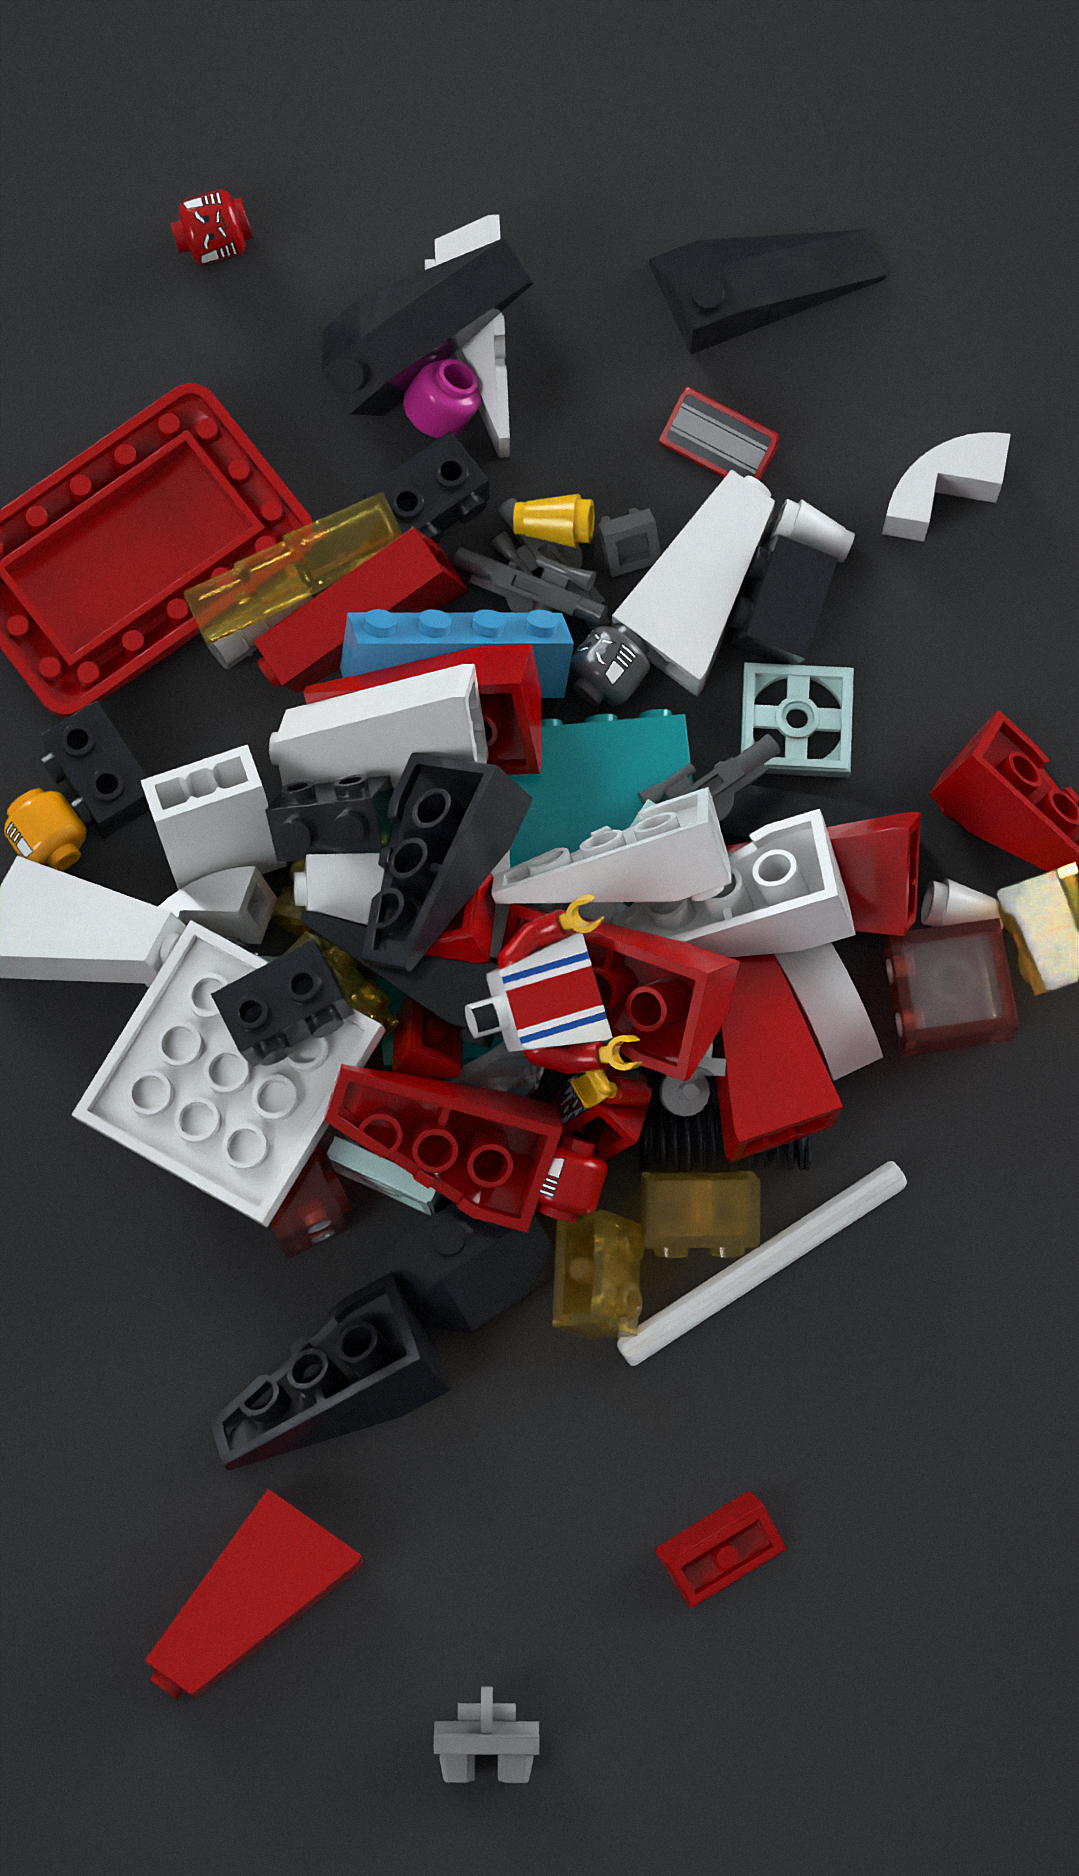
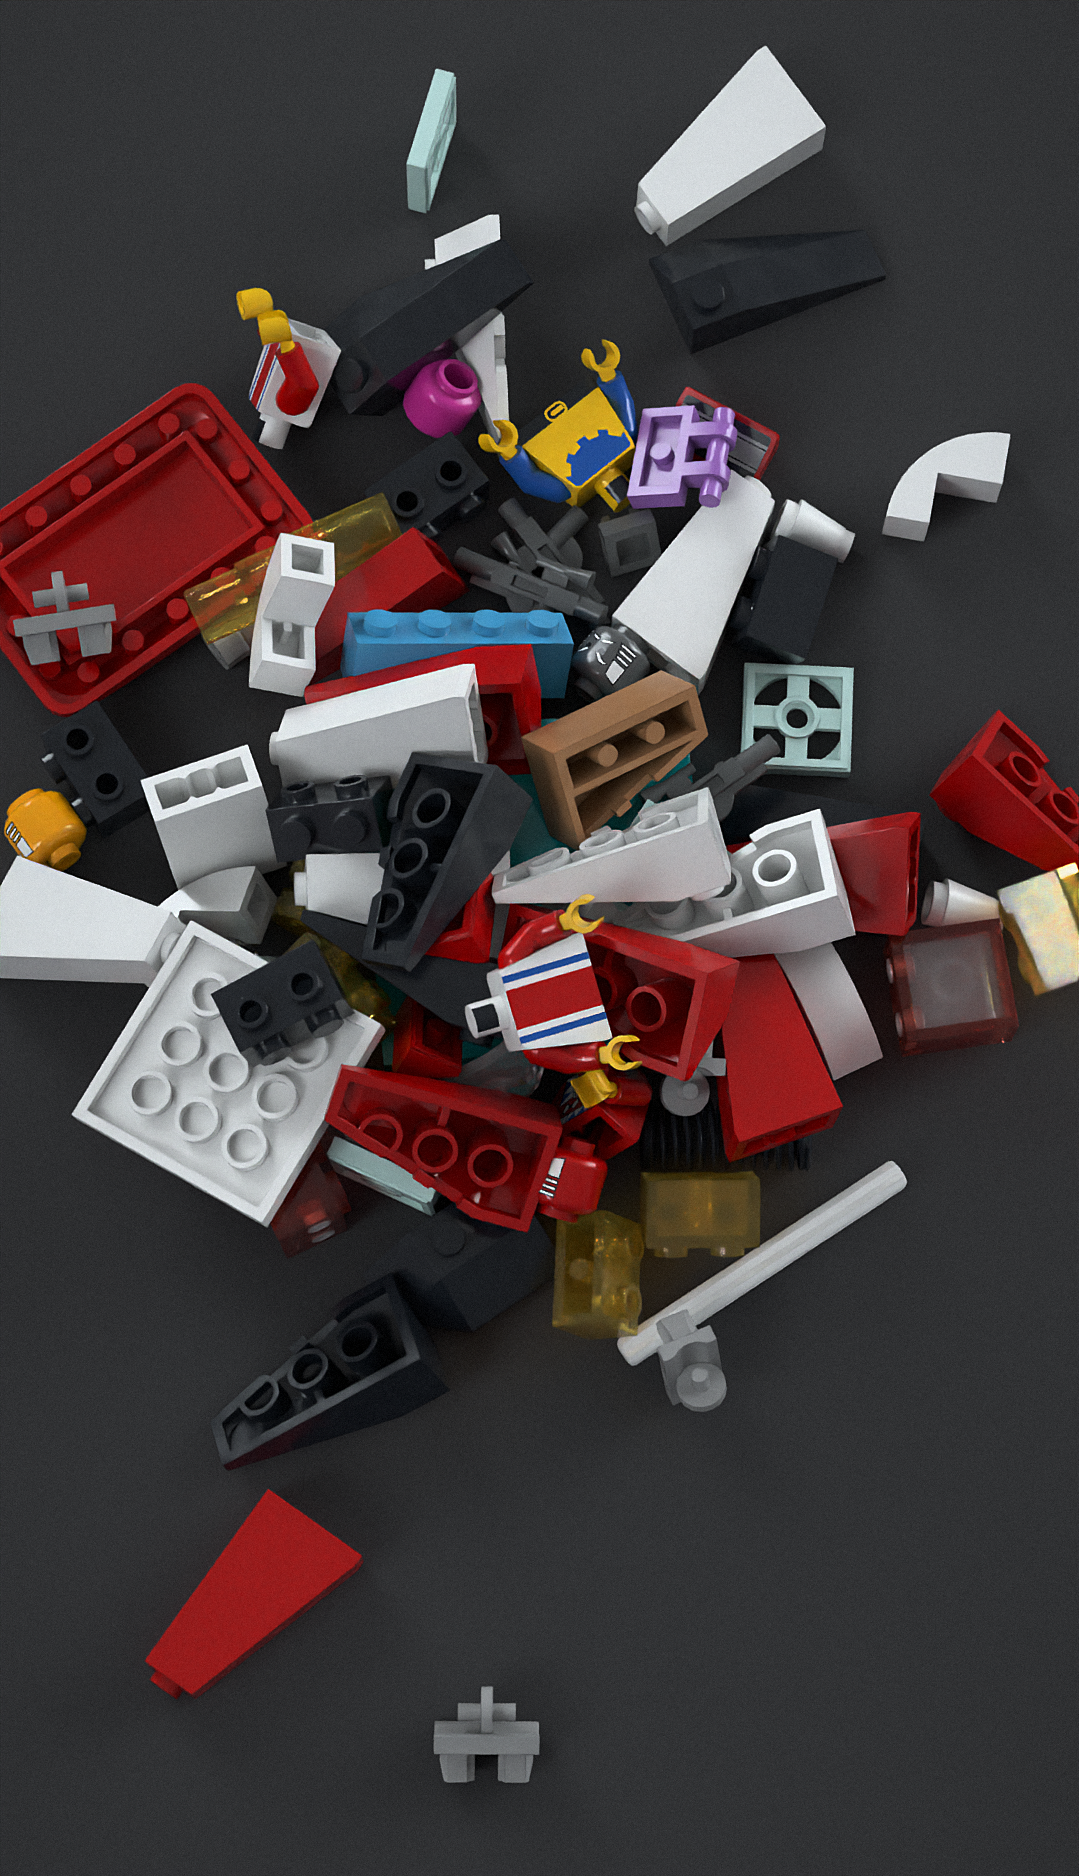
red head [171,189,253,266] -> none
yellow cone [513,493,595,548] -> none
red slope [654,1491,787,1609] -> none
none -> light grey hips [13,571,116,665]
none -> torso [236,288,341,449]
none -> white brick [249,533,335,697]
none -> light aqua piece [406,69,457,213]
none -> torso [478,339,639,512]
none -> medium nougat wedge [521,670,708,850]
none -> medium lavender plate [627,405,737,509]
none -> white slope [634,45,826,246]
none -> light grey hips [656,1309,727,1412]

